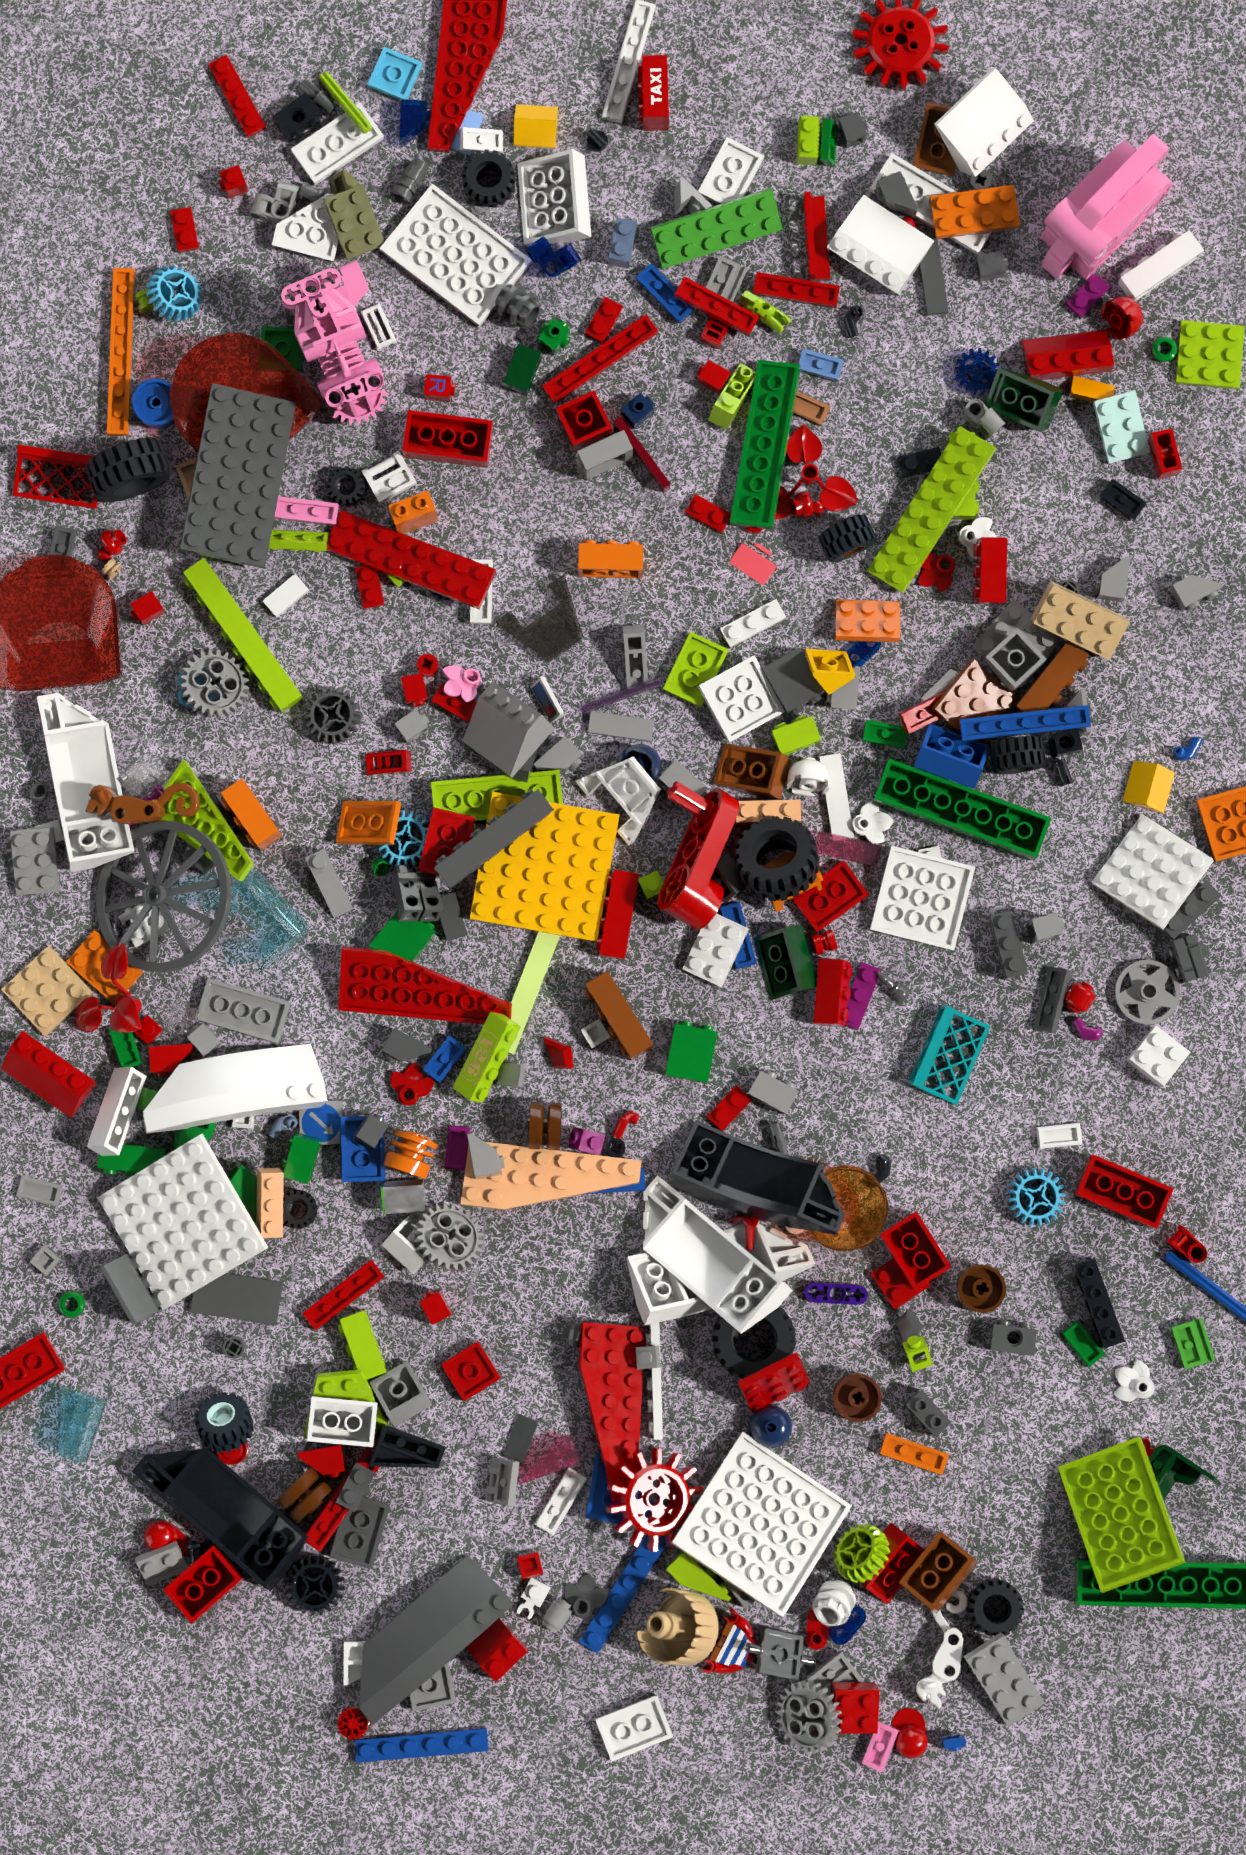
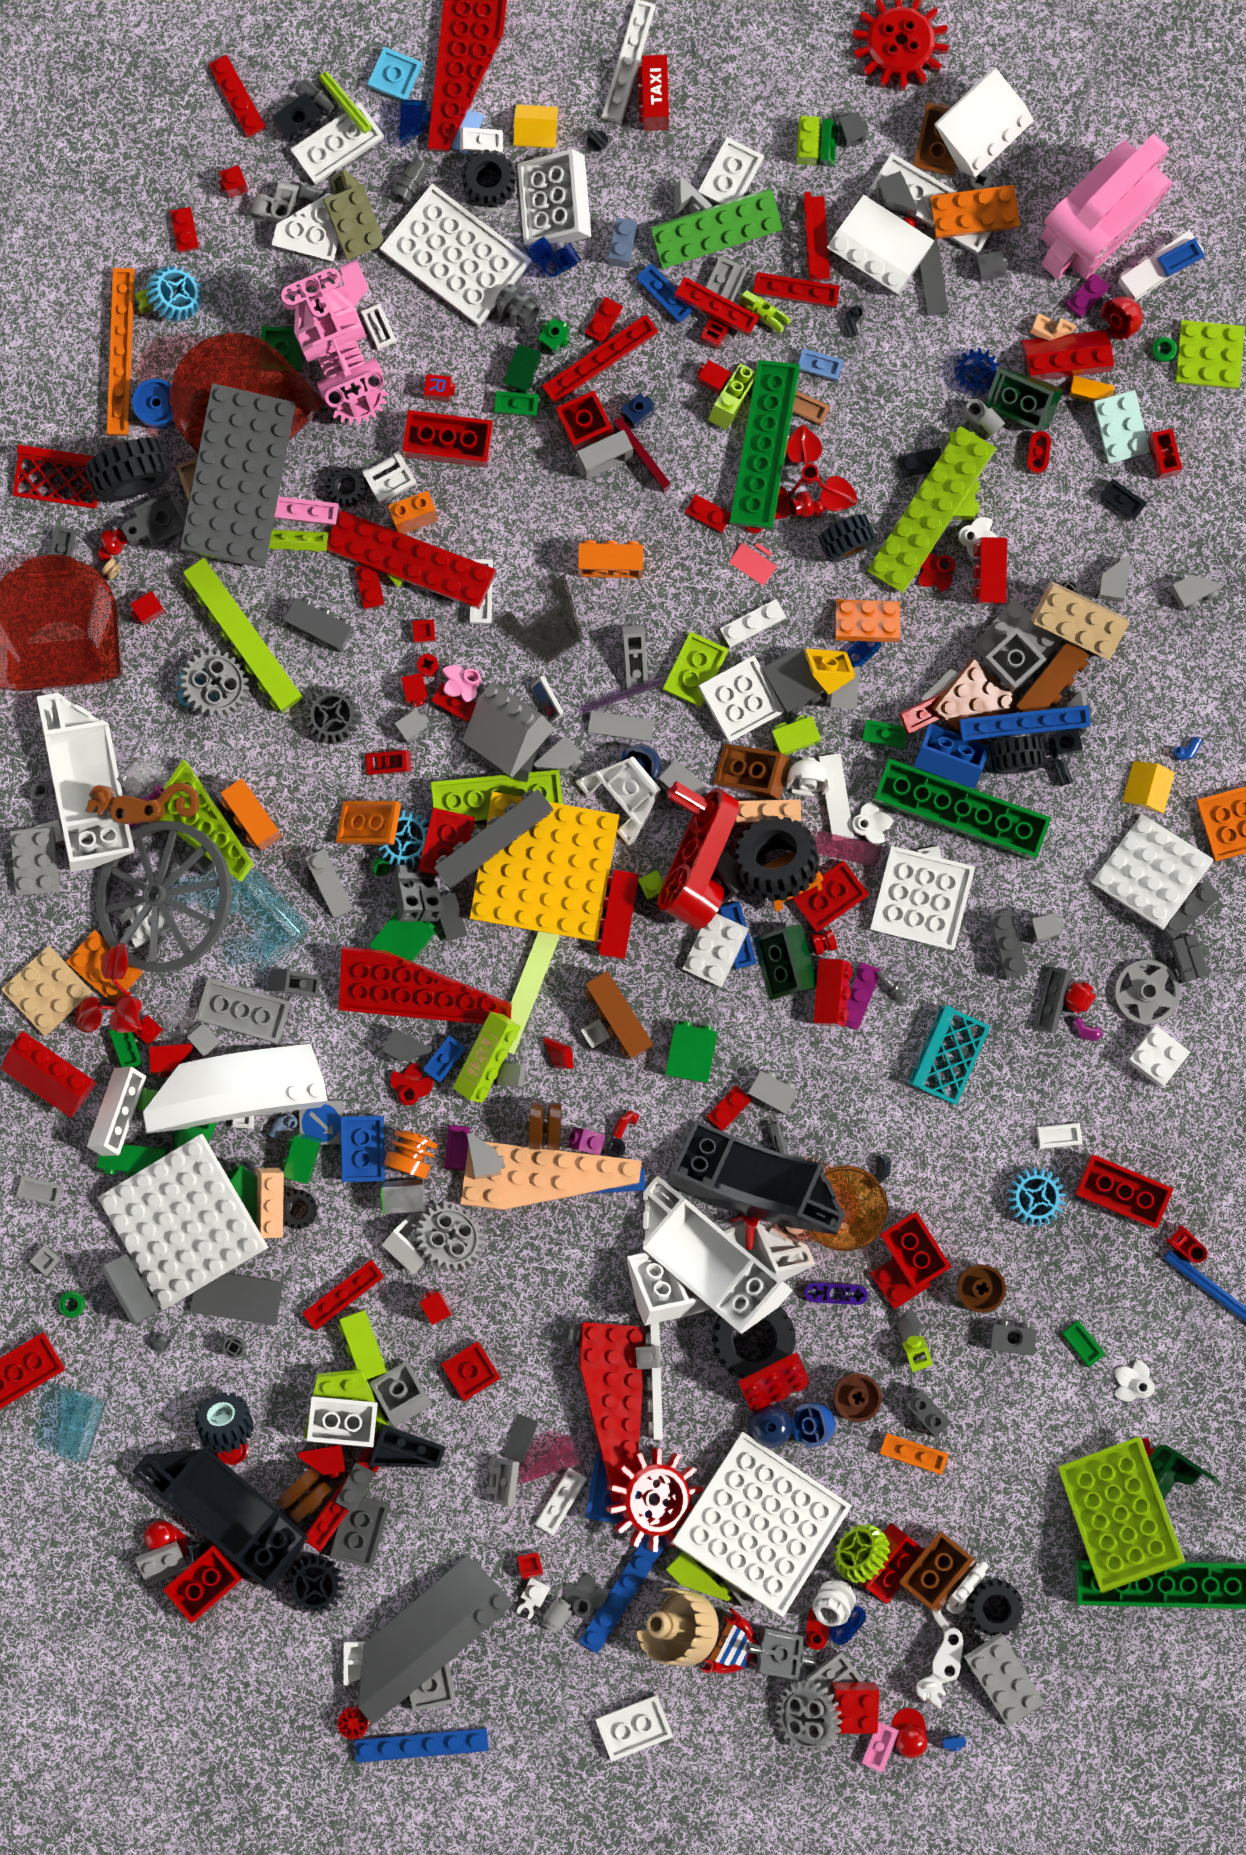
white tile [263,574,309,618] -> none
dark grey brick [353,1113,388,1149] -> none
red slope [466,1618,528,1683] -> none
black brick [1071,1258,1125,1349] -> none
bright green plate [1170,1318,1215,1370] -> none
none -> dark grey plate [122,490,186,547]
none -> dark grey hinge [153,1333,172,1353]
none -> dark grey slope [268,969,321,998]
none -> dark grey brick [284,597,354,653]
none -> red plate [412,619,436,644]
none -> green plate [494,391,539,417]
none -> blue cylinder [791,1403,836,1448]
none -> white plate [947,1561,989,1607]
none -> red plate [1026,431,1051,474]
none -> light nougat slope [1030,313,1077,341]
none -> blue tile [1157,238,1205,278]

